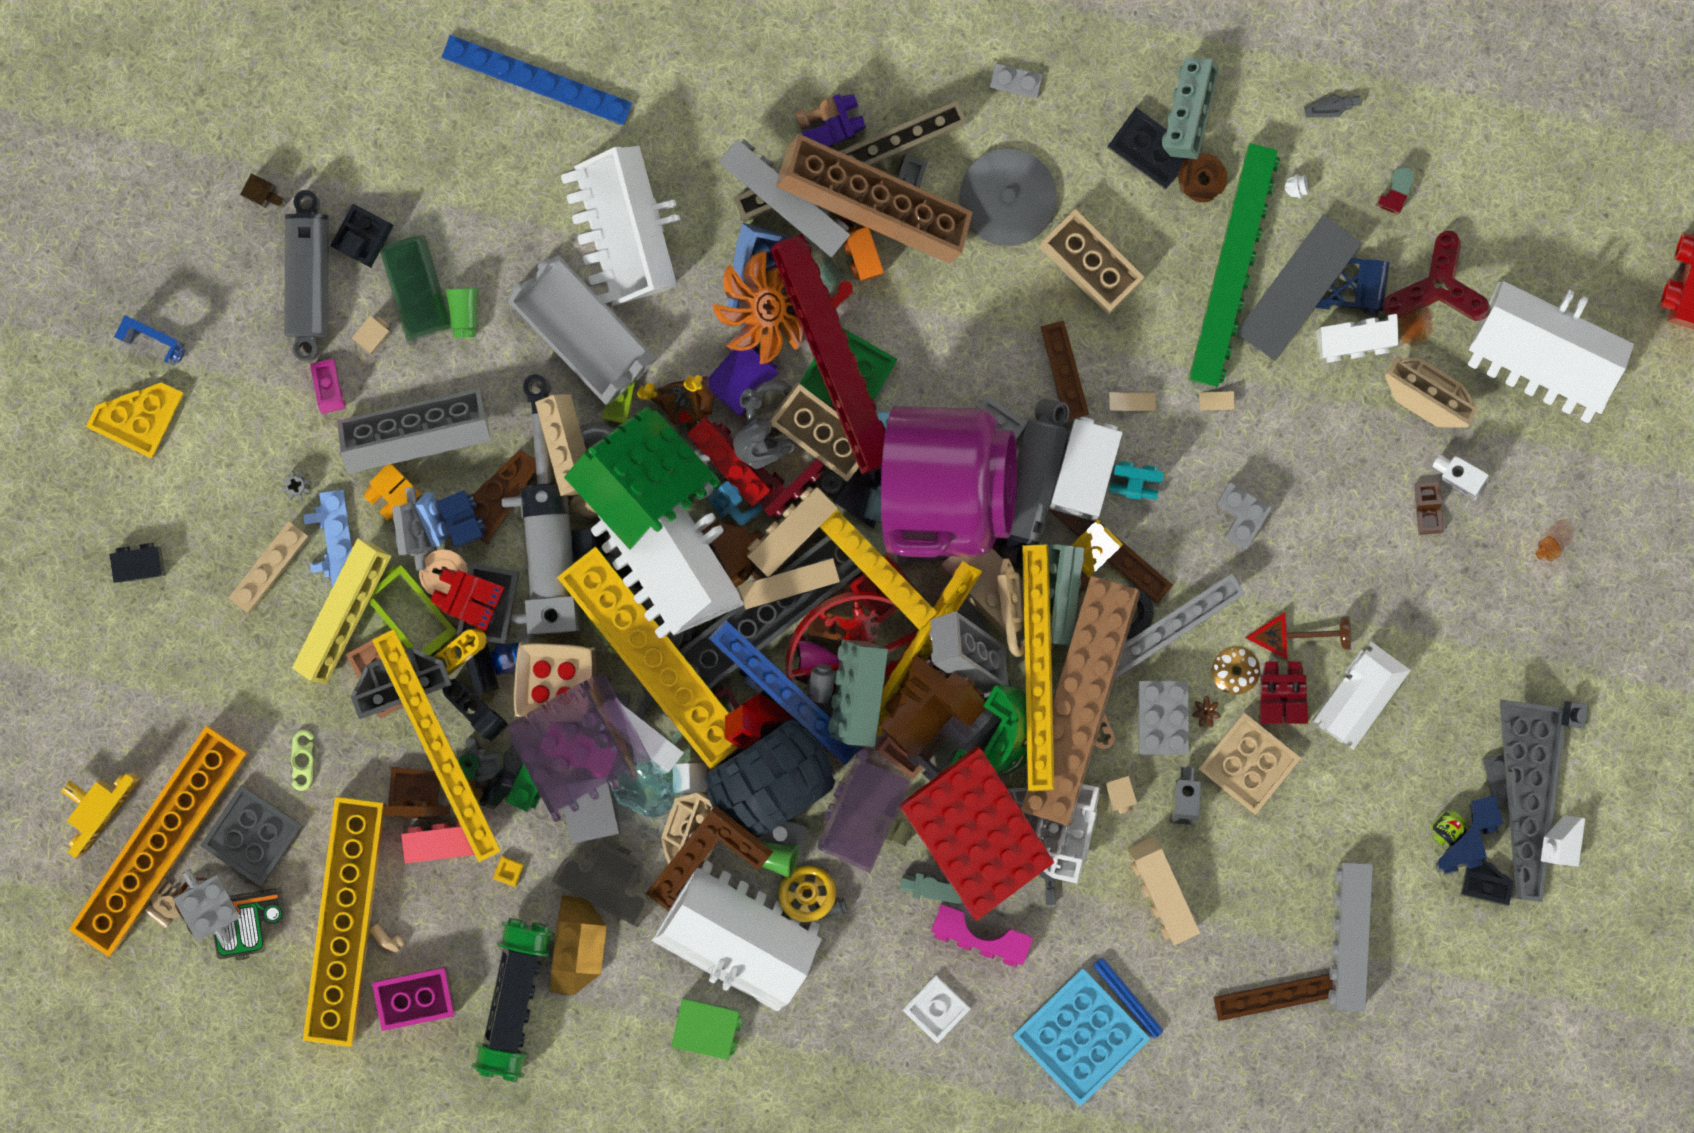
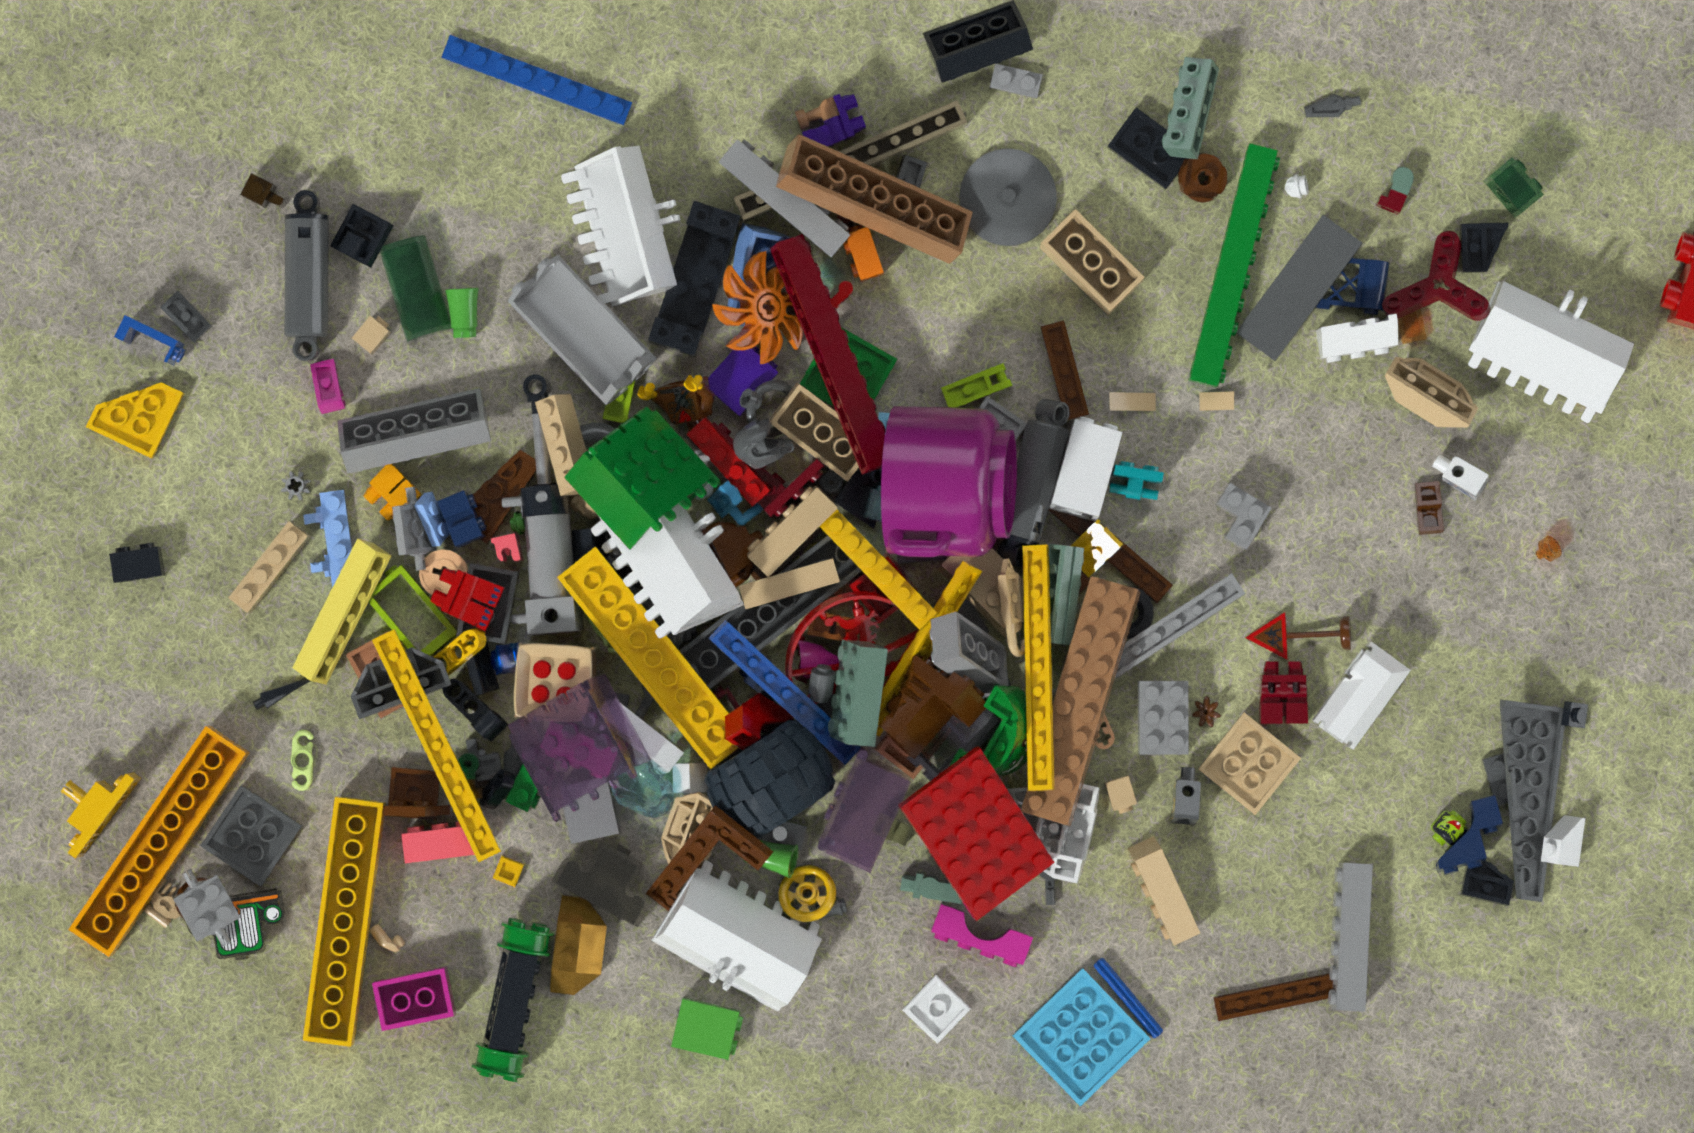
pearl gold dish [1212,646,1260,695] -> none
none -> dark grey plate [160,290,212,343]
none -> black piece [252,677,311,710]
none -> coral hinge [491,533,524,562]
none -> bright green plate [510,511,525,535]
none -> black plate [648,201,741,357]
none -> black slope [923,0,1033,83]
none -> lime plate [941,363,1013,408]
none -> black wing [1460,222,1508,273]
none -> clear green brick [1483,157,1544,218]

